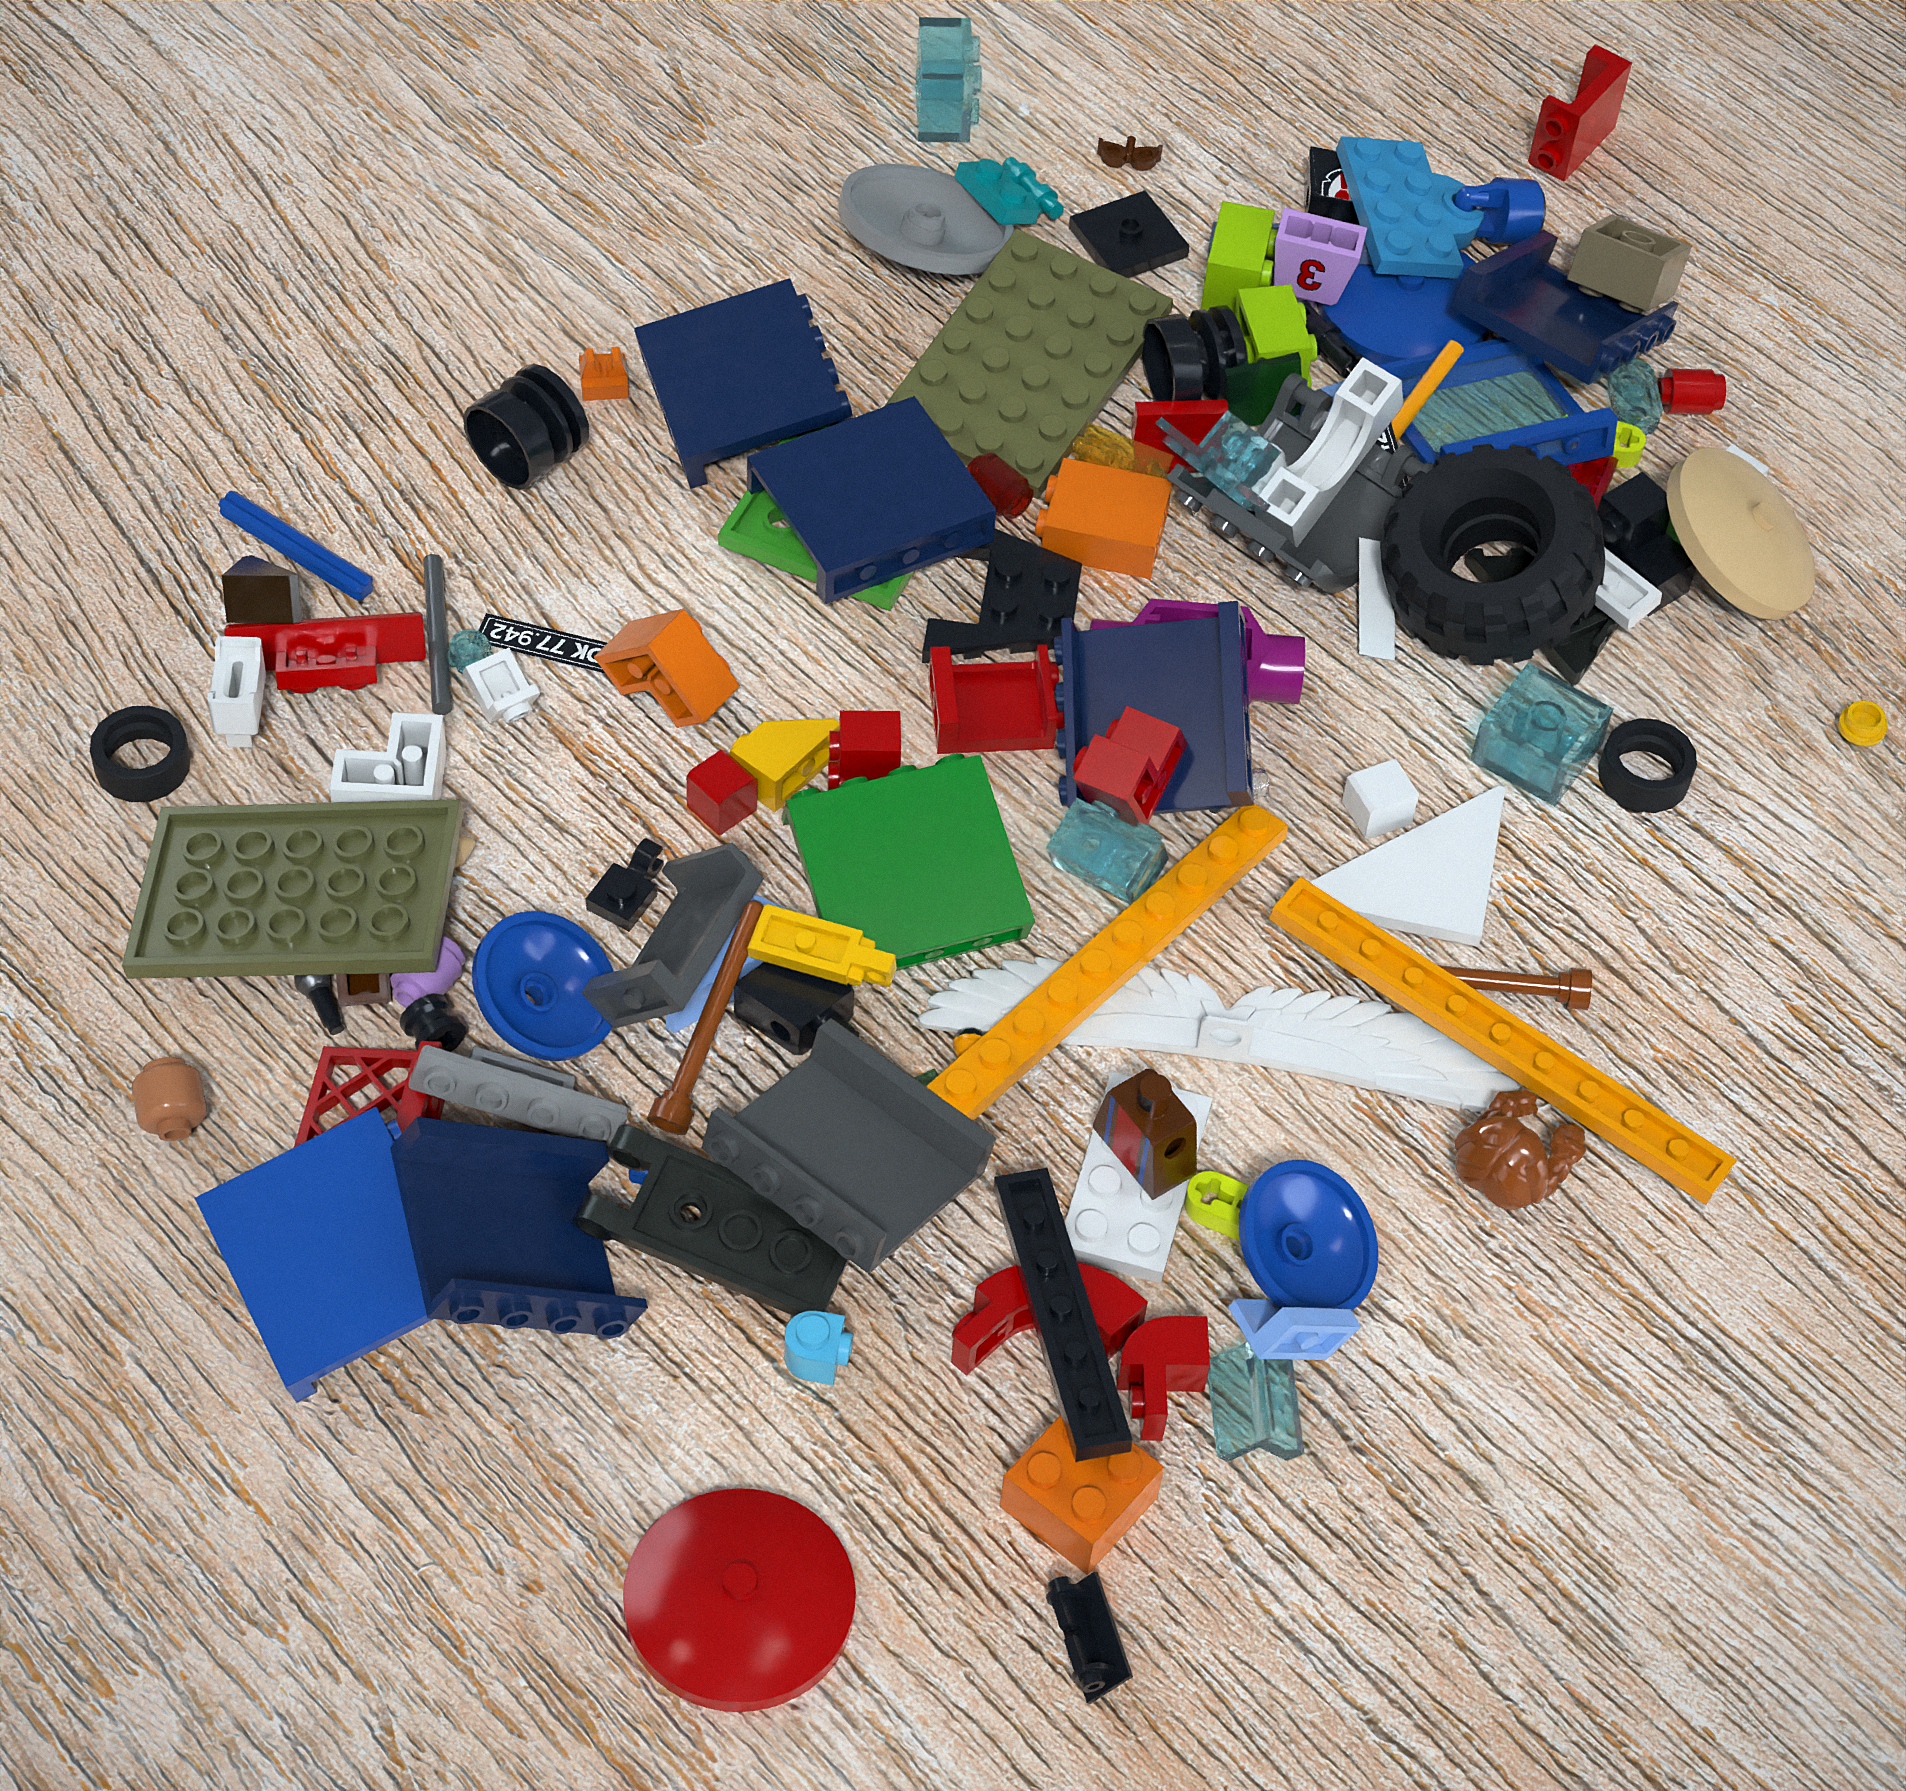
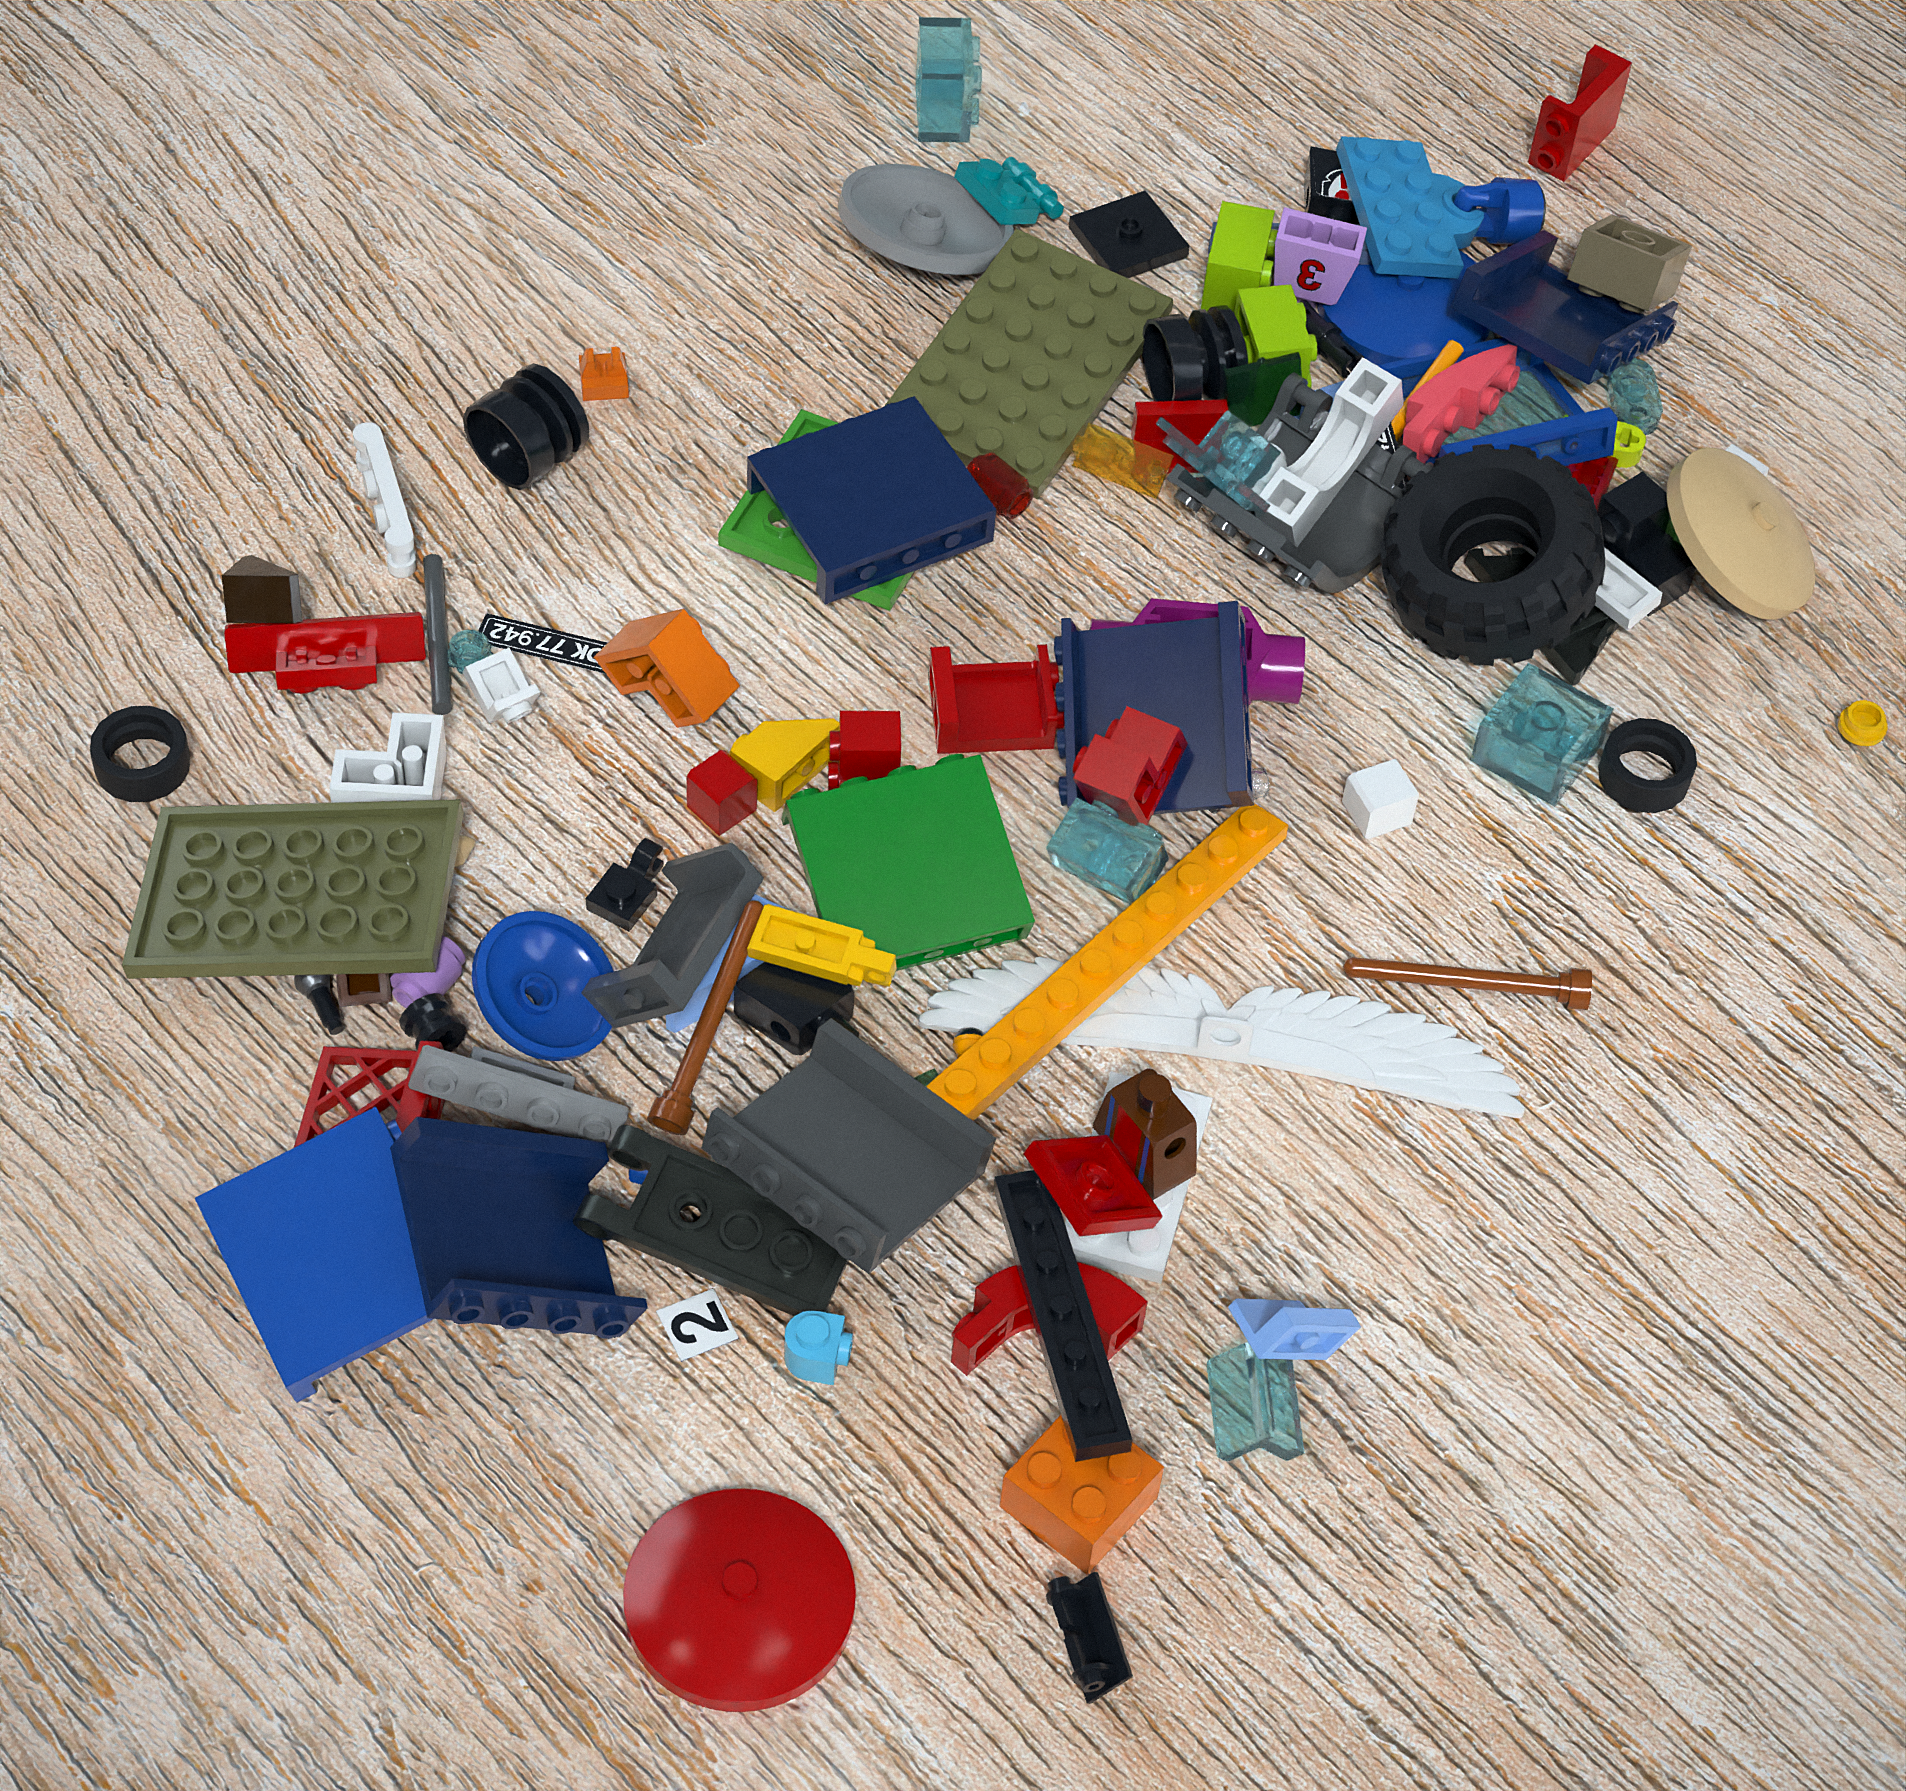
nougat head [131,1057,207,1141] -> none
white piece [207,636,266,748] -> none
blue axle [218,491,374,601] -> none
dark blue panel [634,278,853,489] -> none
black wing [922,528,1082,664] -> none
orange brick [1035,458,1173,580] -> none
reddish brown piece [1097,136,1163,171] -> none
red brick [1116,1316,1210,1441] -> none
neon yellow beam [1184,1171,1250,1241] -> none
blue dish [1239,1160,1378,1311] -> none
light orange plate [1269,876,1737,1205] -> none
white tile [1310,785,1506,947] -> none
white sticker [1359,537,1395,661] -> none
dark orange hair [1454,1089,1586,1210] -> none
red brick [1655,368,1726,415] -> none
none -> white plate [353,422,416,578]
none -> white sticker [656,1289,739,1362]
none -> red tile [1023,1135,1163,1237]
none -> coral slope [1402,344,1520,464]

